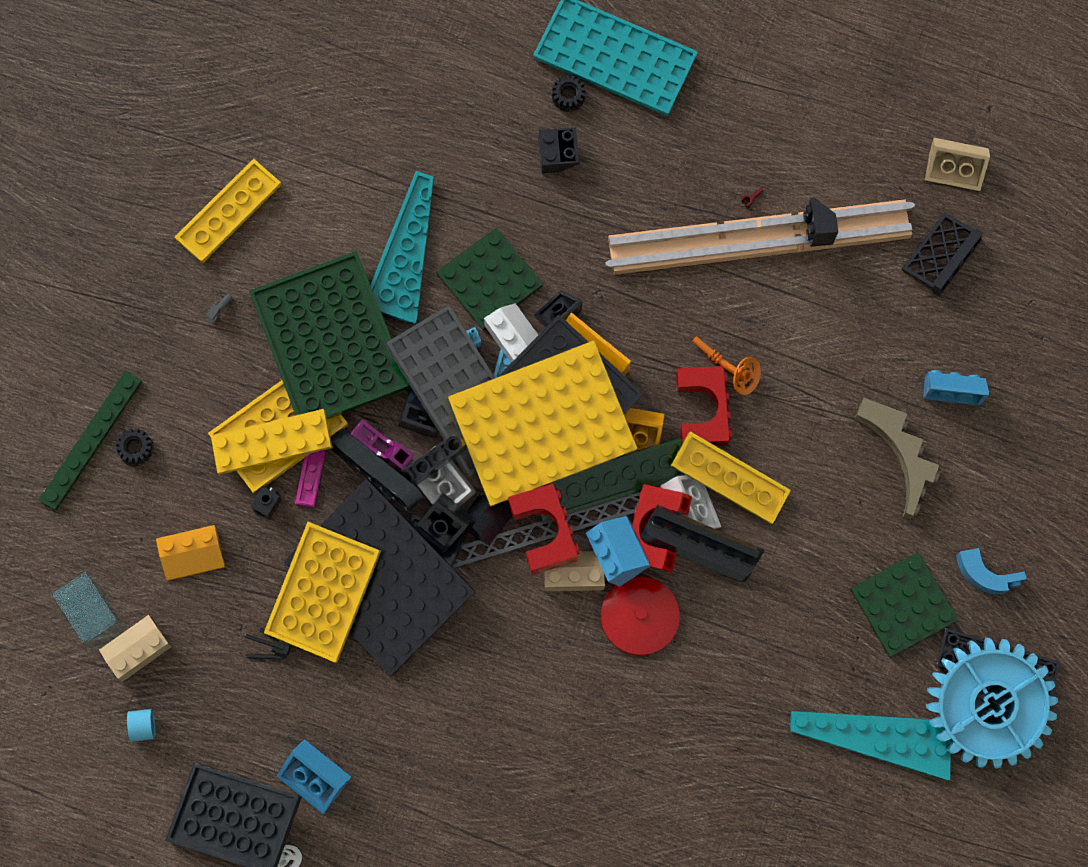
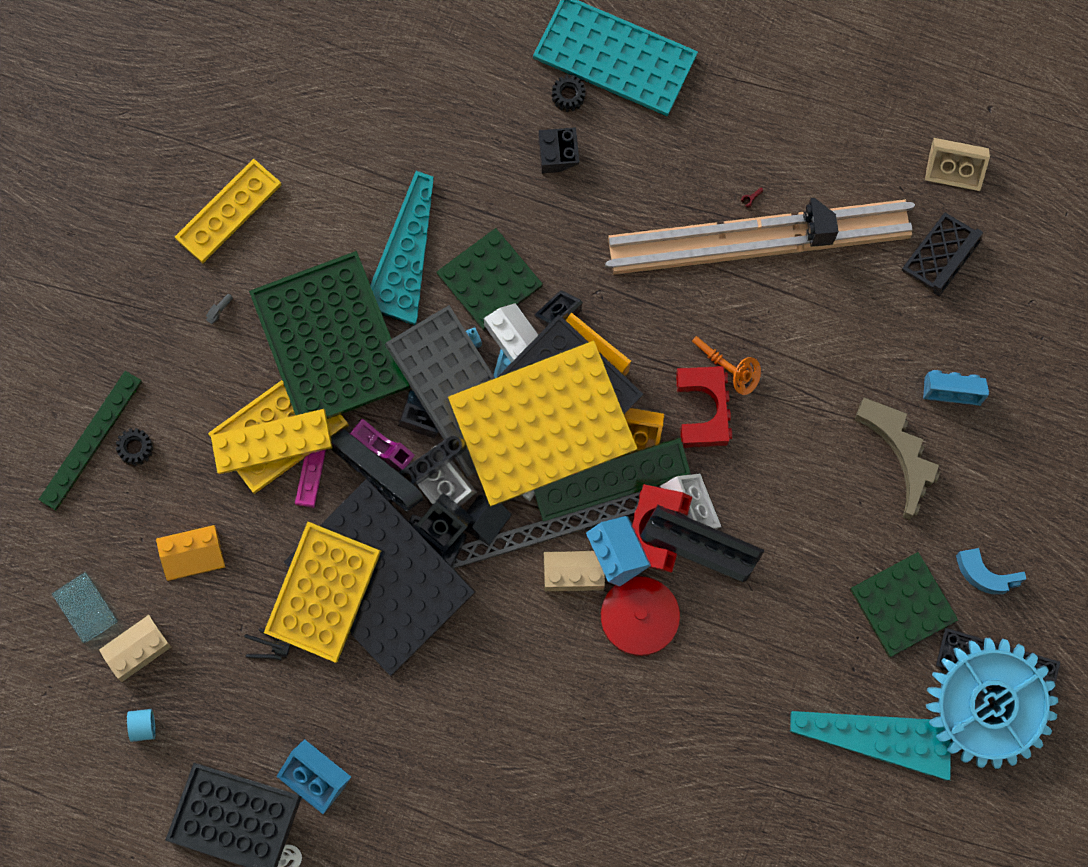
black brick [251,487,281,520] -> none
red arch [508,484,580,575] -> none
yellow plate [671,432,791,524] -> none

